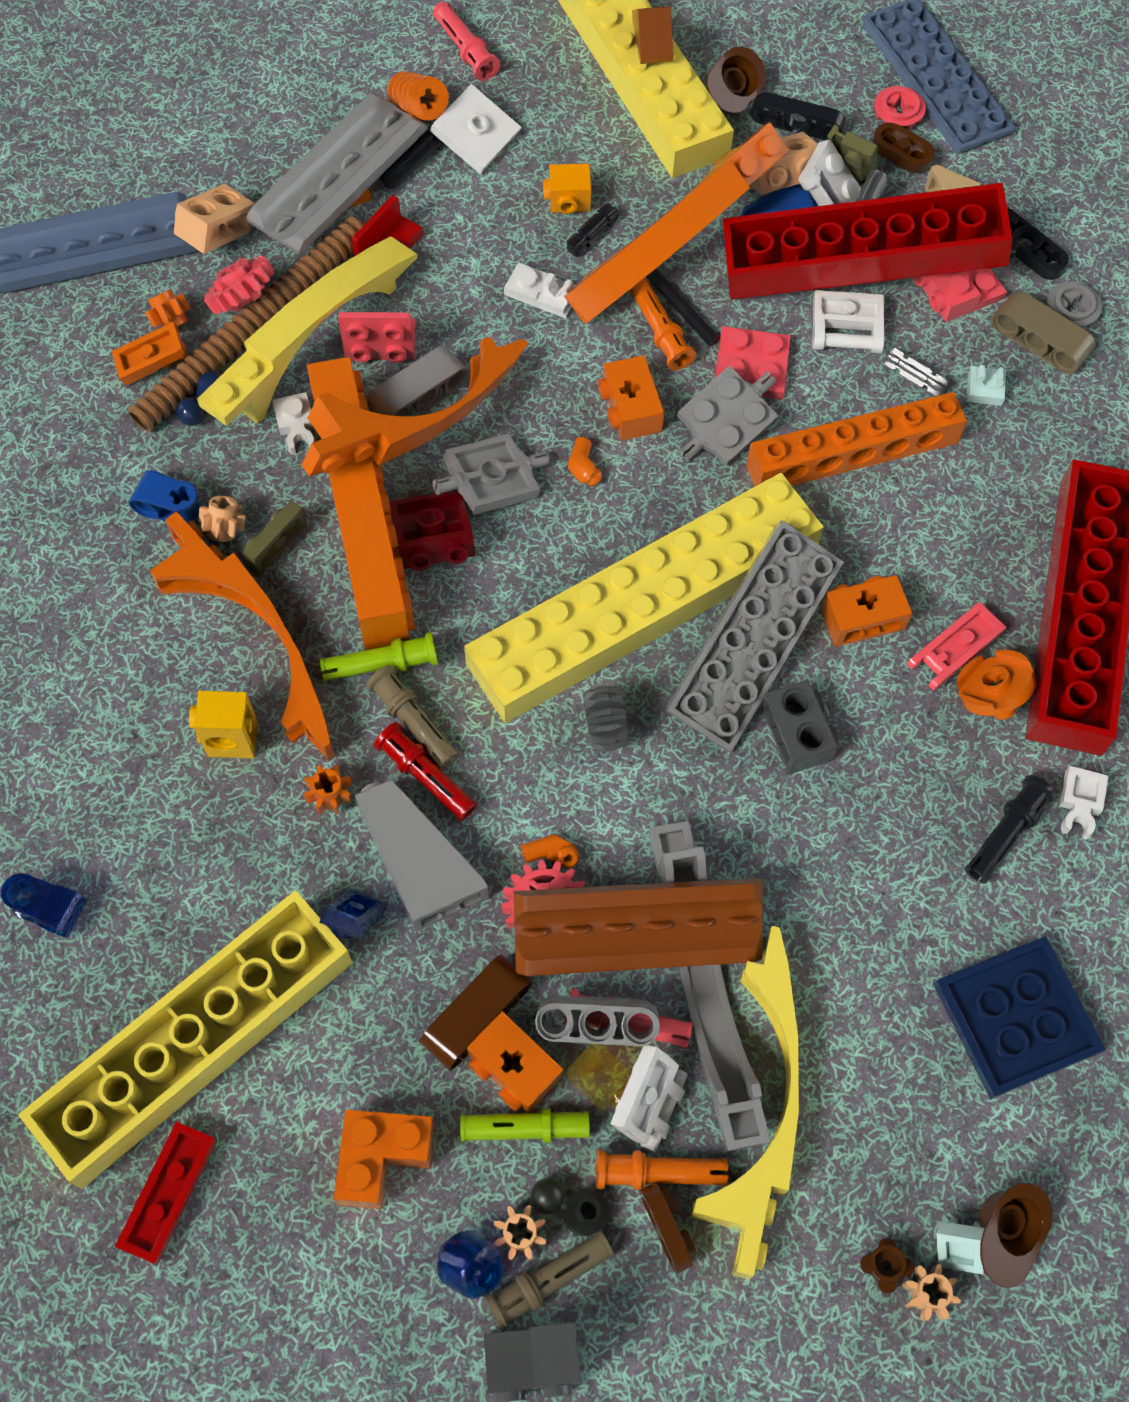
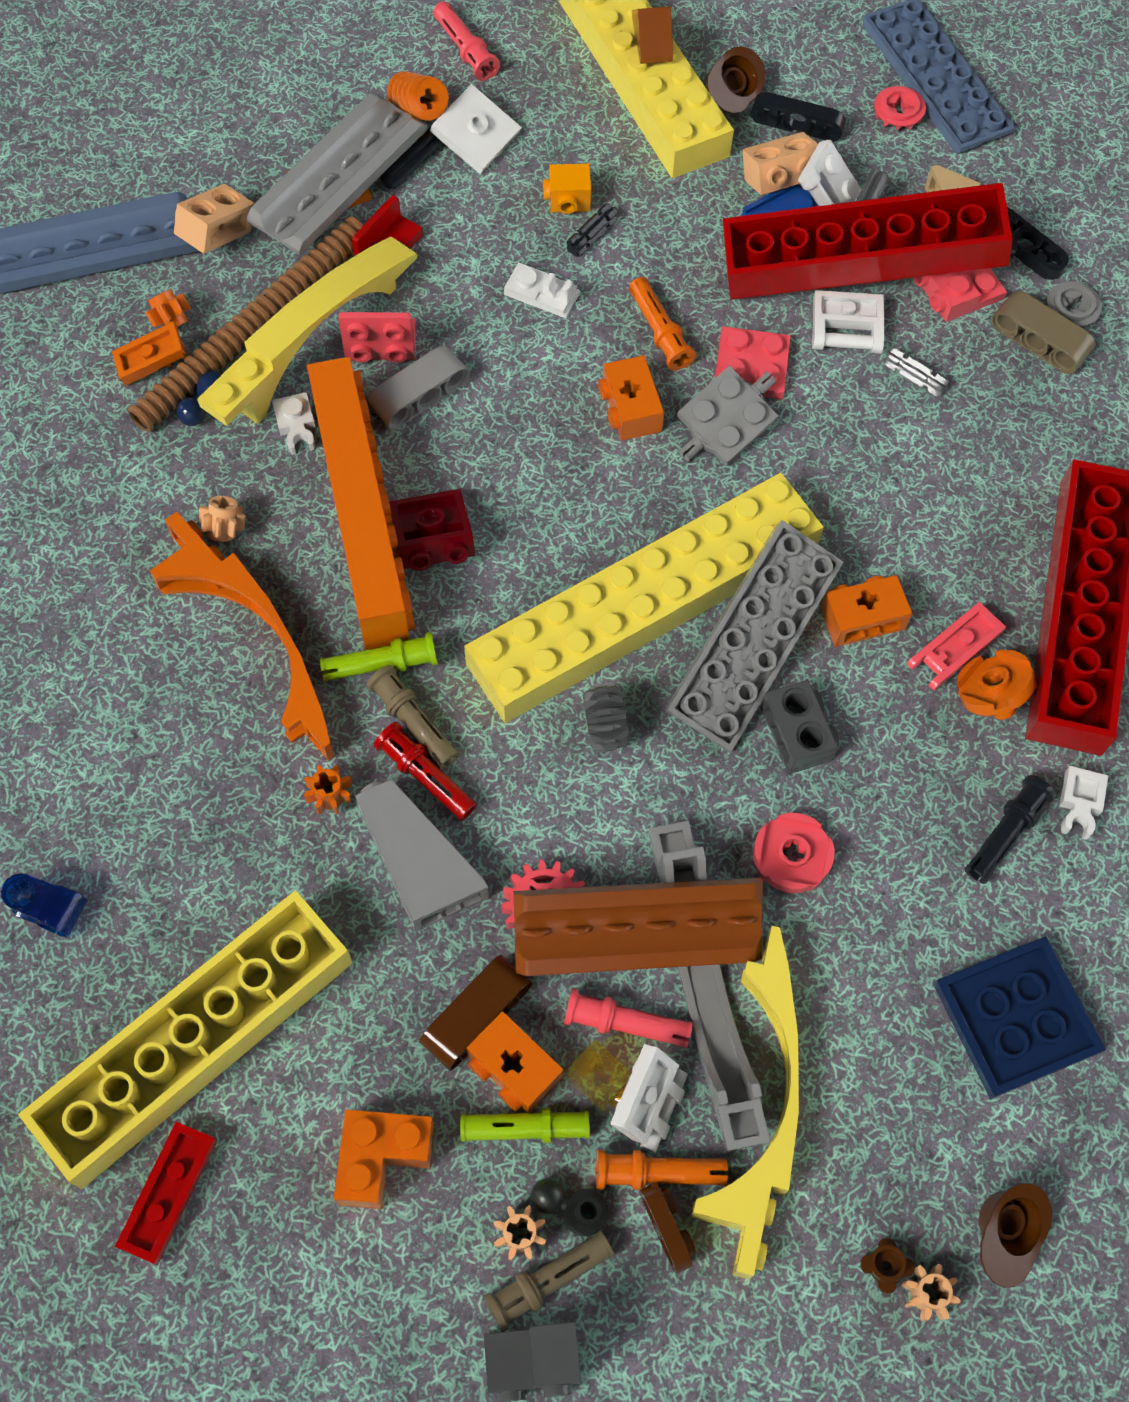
blue piece [128,470,203,525] -> none
yellow brick [189,690,258,758] -> none
coral gear [203,255,274,315] -> none
olive plate [243,500,307,577] -> none
orange slope [301,337,528,477] -> none
clear blue plate [319,889,388,939] -> none
light grey plate [432,433,550,515] -> none
clear blue head [437,1230,503,1299] -> none
orange arm [520,834,579,868] -> none
light grey beam [535,995,660,1046] -> none
orange slope [564,122,789,324] -> none
orange arm [568,437,602,487] -> none
black bar [646,268,720,347] -> none
orange brick [746,392,967,486] -> none
olive plate [828,124,878,182] -> none
reddish brown plate [872,123,935,173] -> none
light aqua tile [936,1218,984,1274] -> none
light aqua tile [967,365,1006,406] -> none
none -> coral plate [753,813,835,893]

